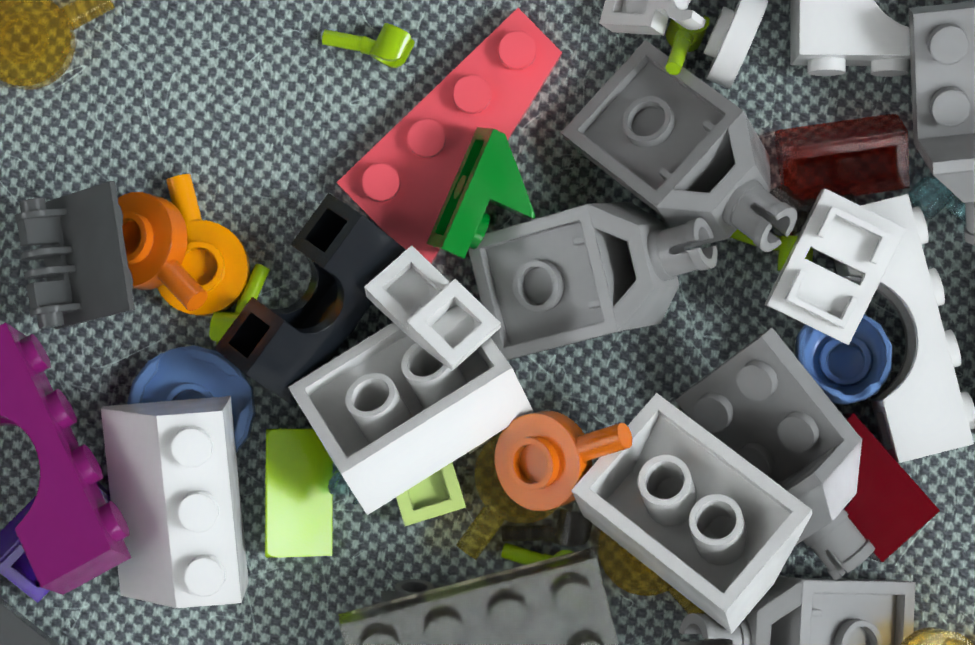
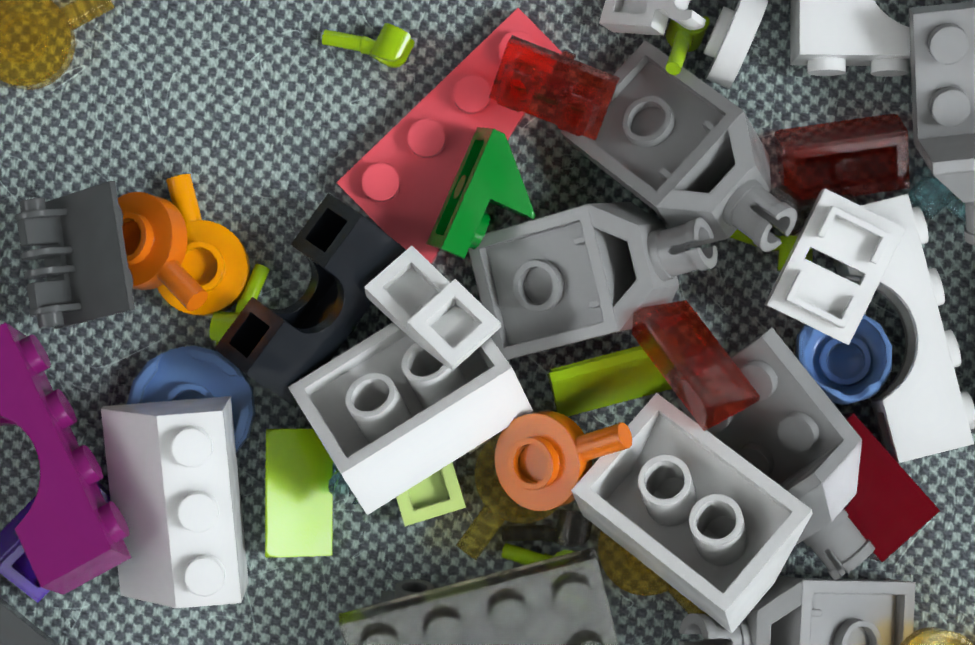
none -> clear red hips [489,35,620,141]
none -> lime slope [547,338,680,417]
none -> clear red slope [632,300,760,431]

